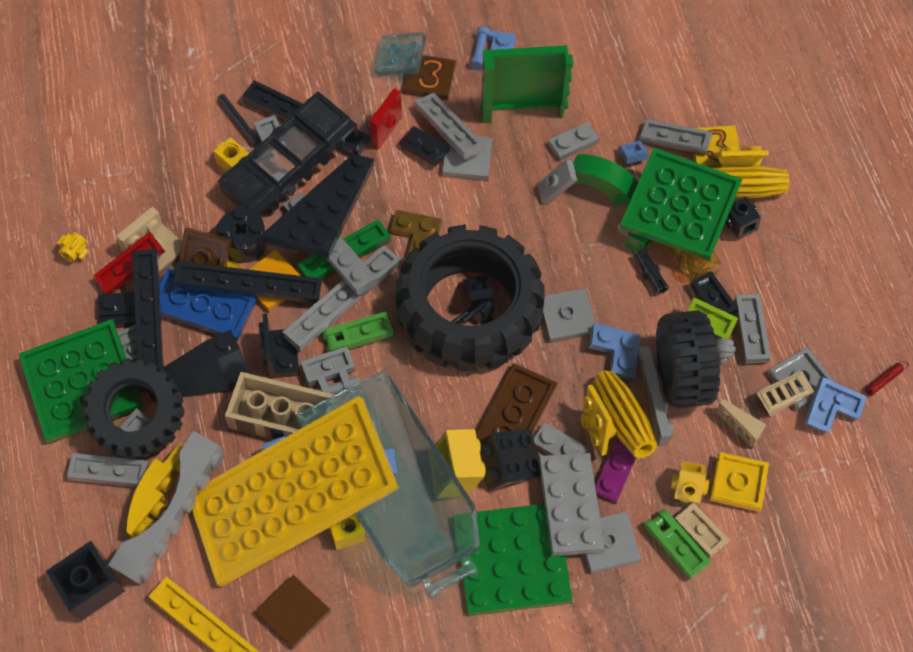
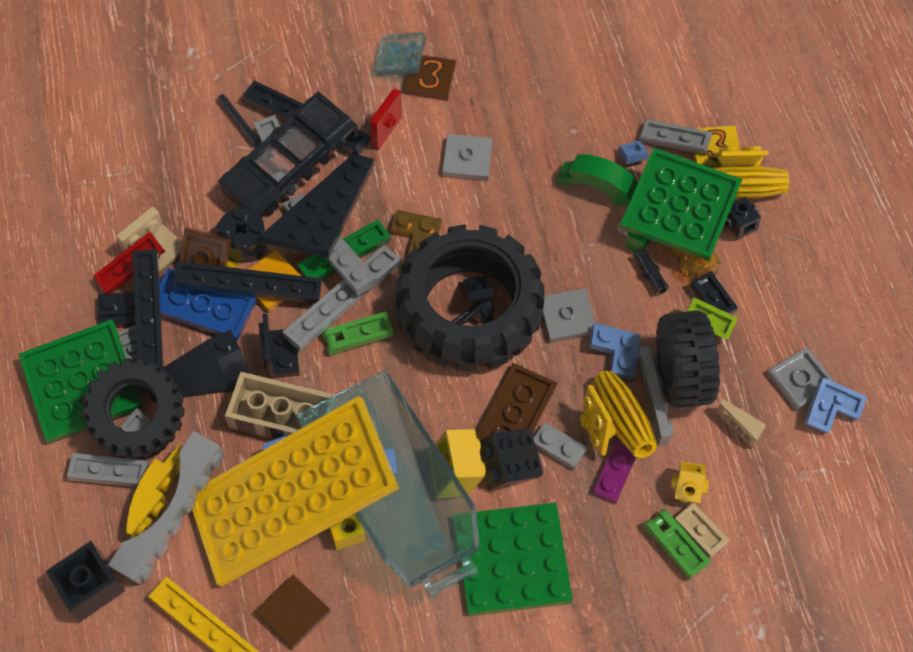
yellow gear [57,232,88,262] -> none
yellow brick [214,137,249,172] -> none
light grey plate [301,346,361,394] -> none
black plate [399,126,450,167] -> none
light grey plate [415,93,484,159] -> none
medium blue plate [470,26,516,70] -> none
green panel [481,45,573,123] -> none
light grey plate [537,159,577,204] -> none
light grey plate [539,453,605,556] -> none
light grey plate [548,122,599,161] -> none
light grey plate [585,512,642,574] -> none
yellow plate [710,452,769,512] -> none
light grey plate [716,339,736,364] -> none
light grey plate [734,294,771,364] -> none
tan slope [757,371,815,417] -> none
red piece [861,361,909,397] -> none

